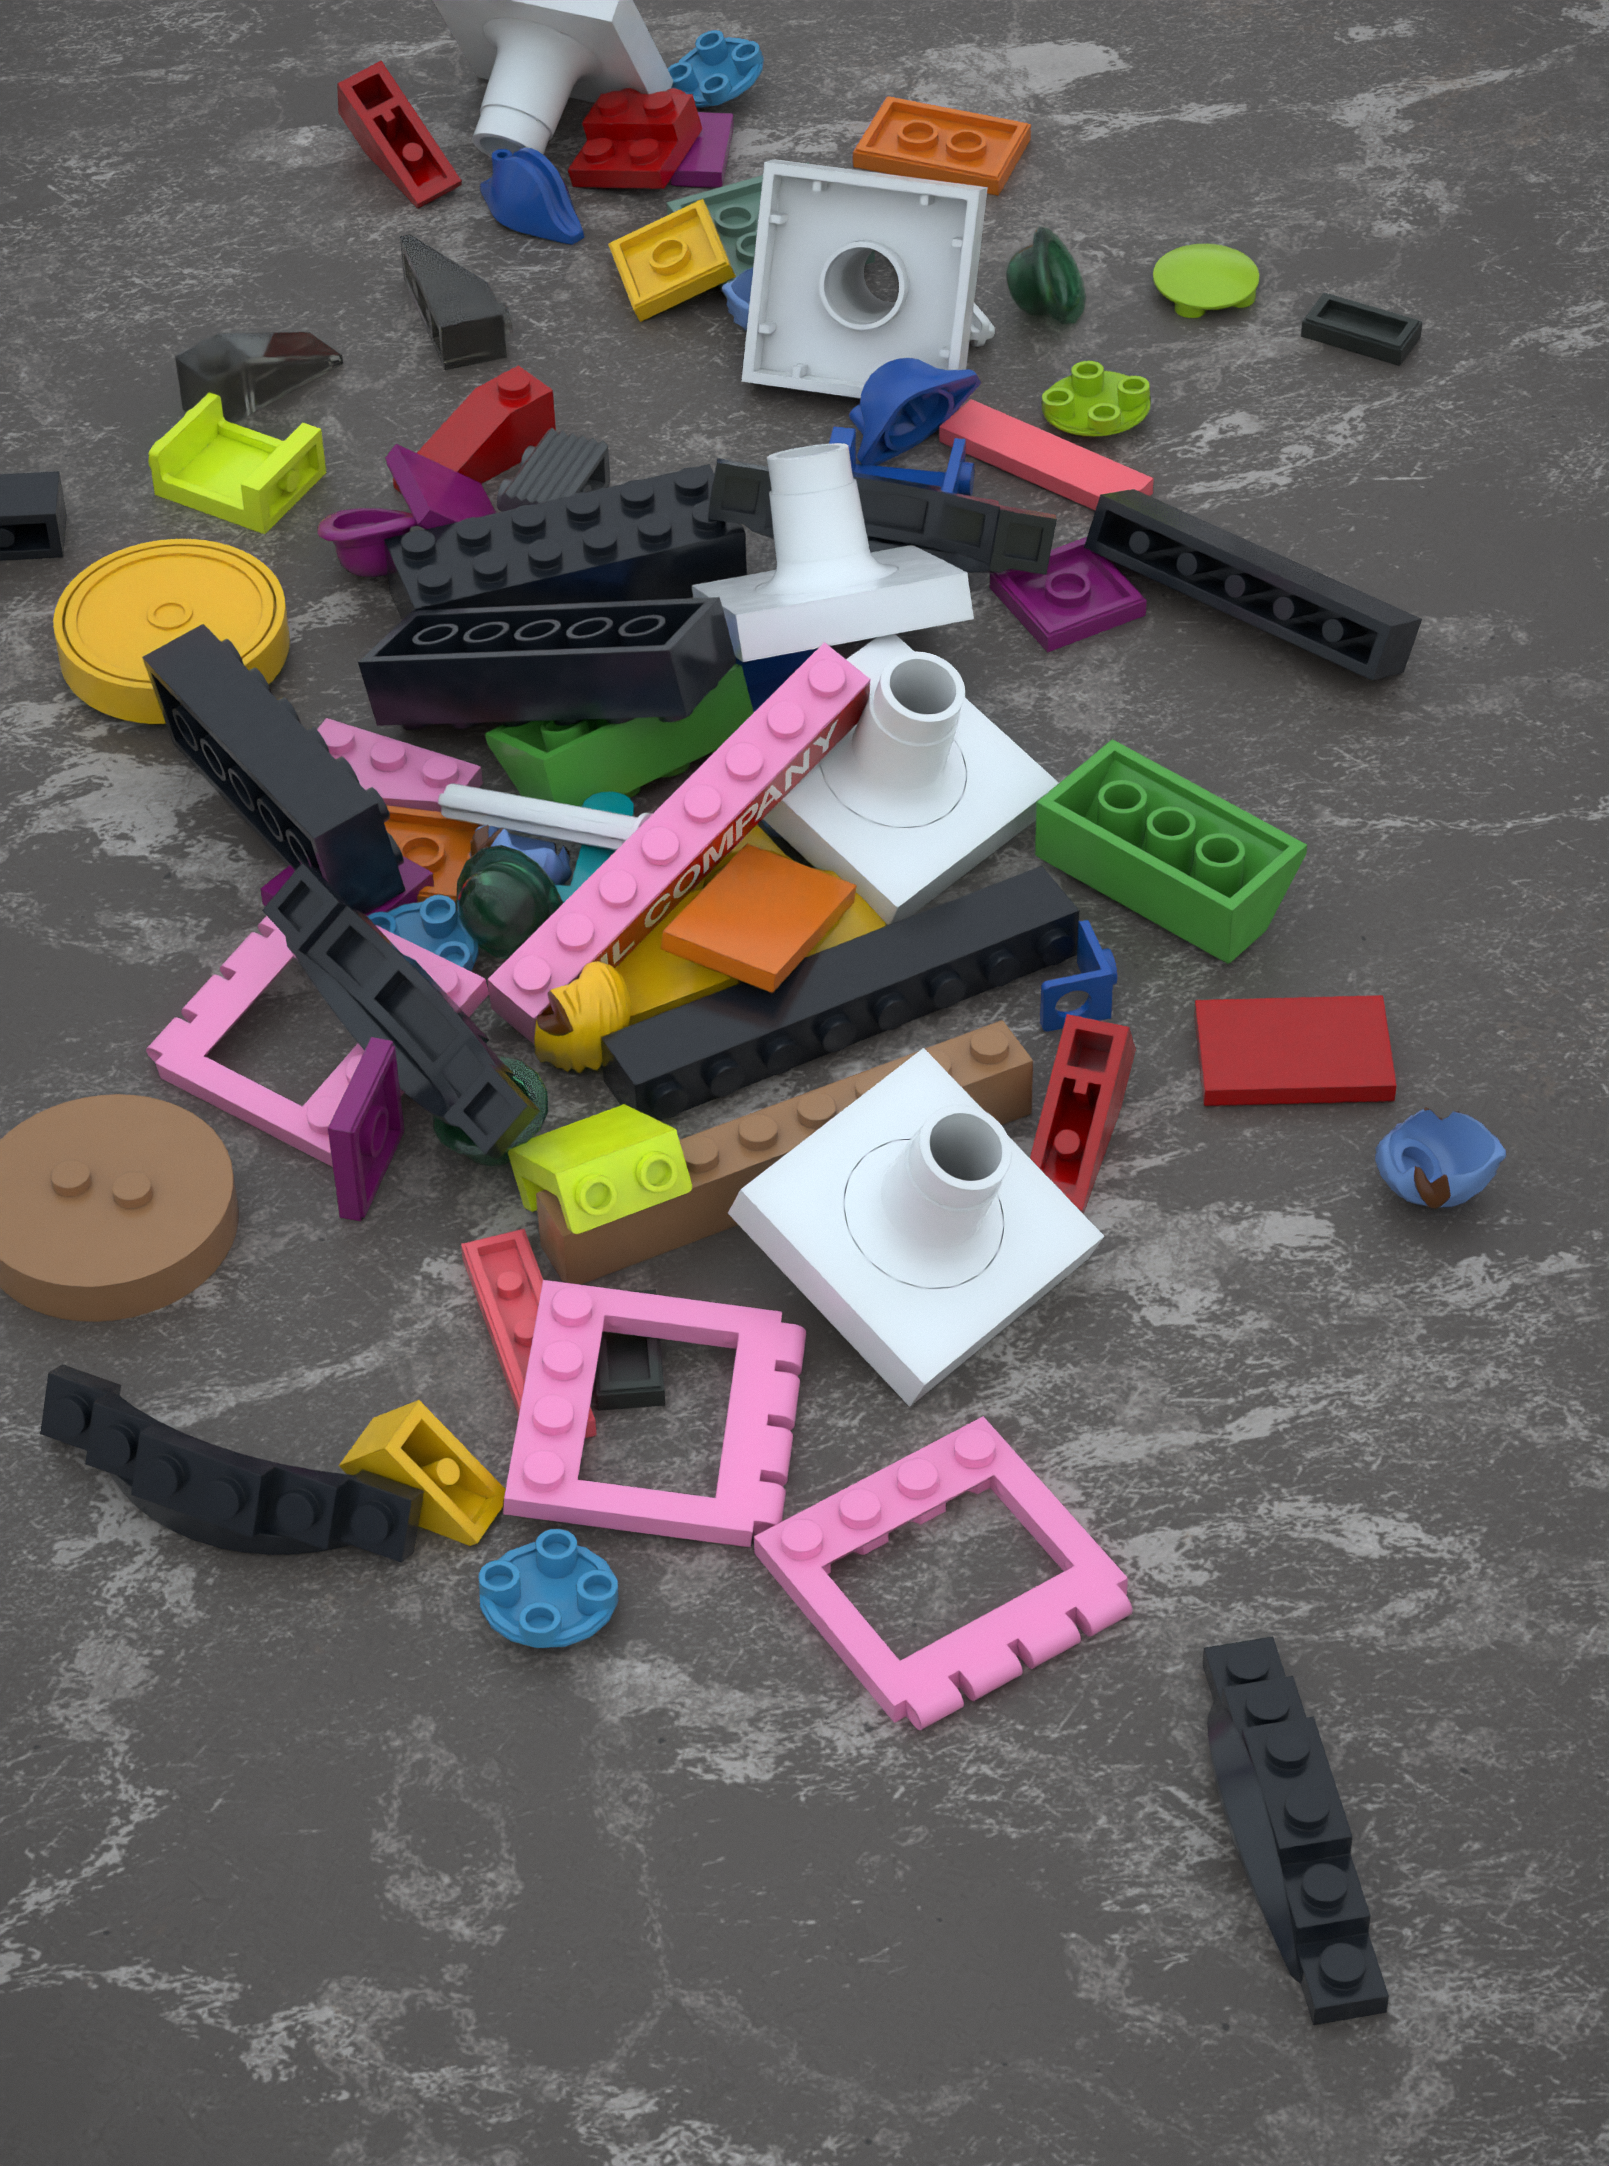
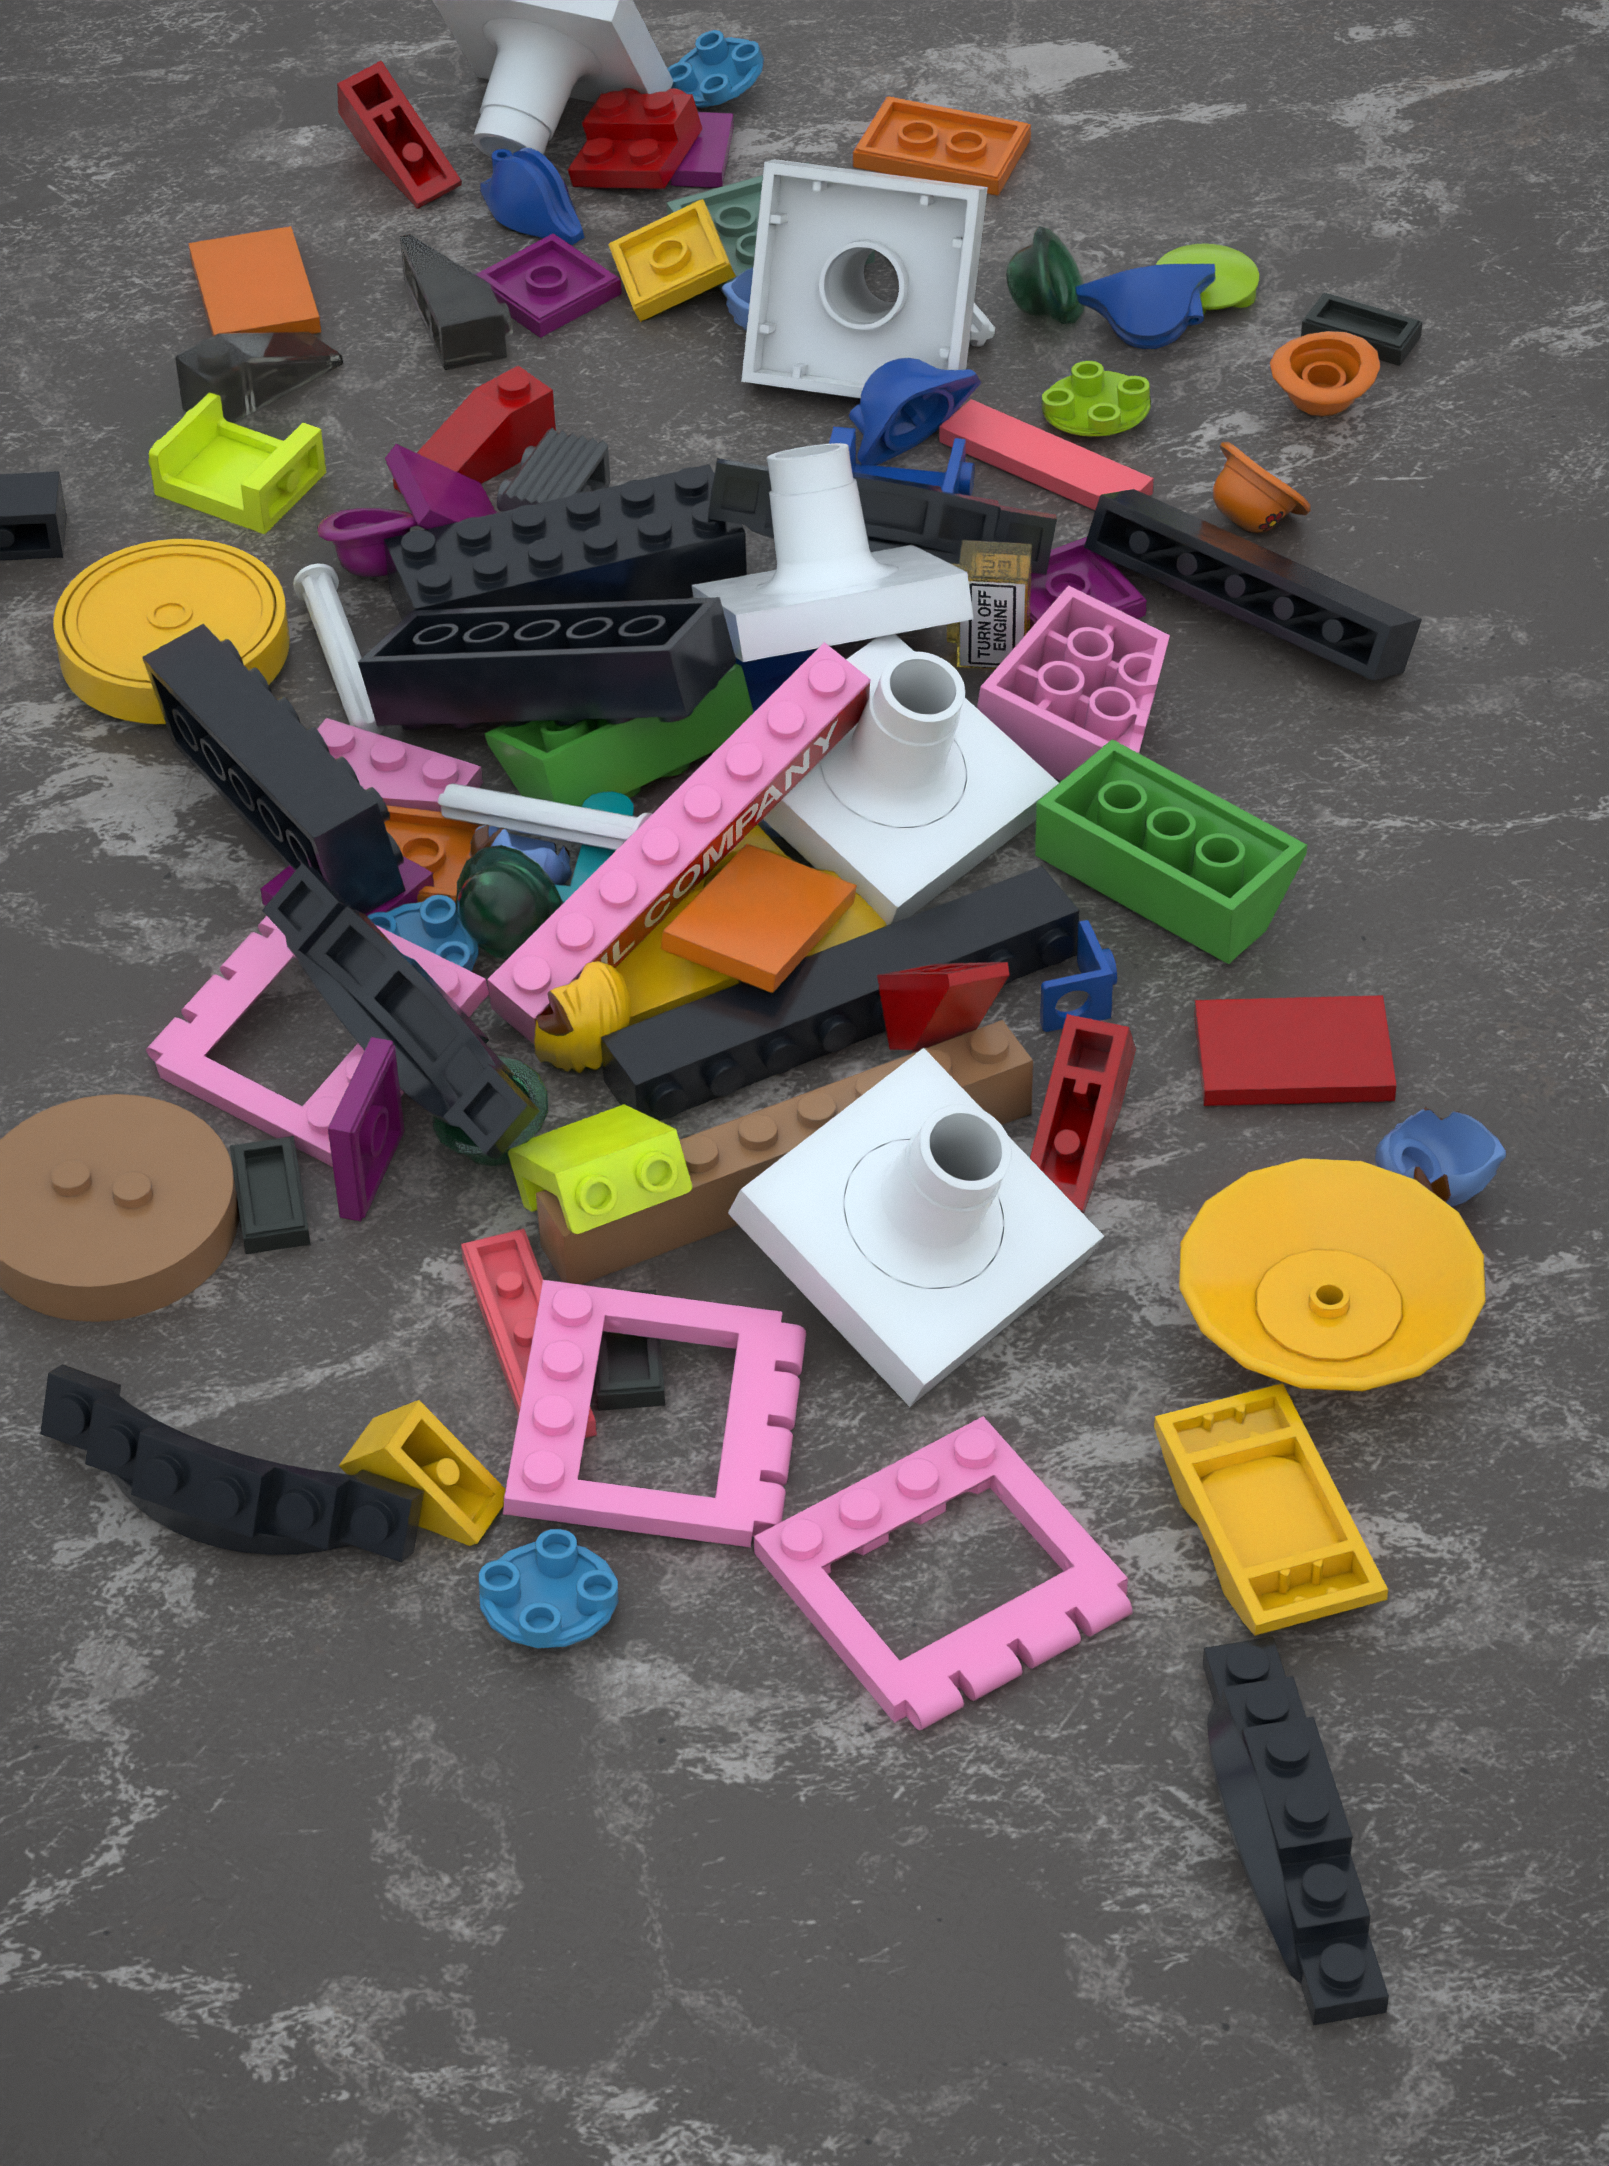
none -> orange tile [188,226,321,350]
none -> pearl dark grey tile [230,1136,311,1254]
none -> white axle [293,564,384,735]
none -> magenta tile [472,233,622,338]
none -> red slope [877,962,1010,1053]
none -> brick [946,540,1032,669]
none -> bright pink wedge [977,585,1170,781]
none -> blue hat [1075,264,1216,349]
none -> yellow slope [1154,1383,1388,1636]
none -> yellow dish [1179,1158,1486,1392]
none -> orange hat [1213,442,1311,533]
none -> orange hat [1270,331,1381,417]

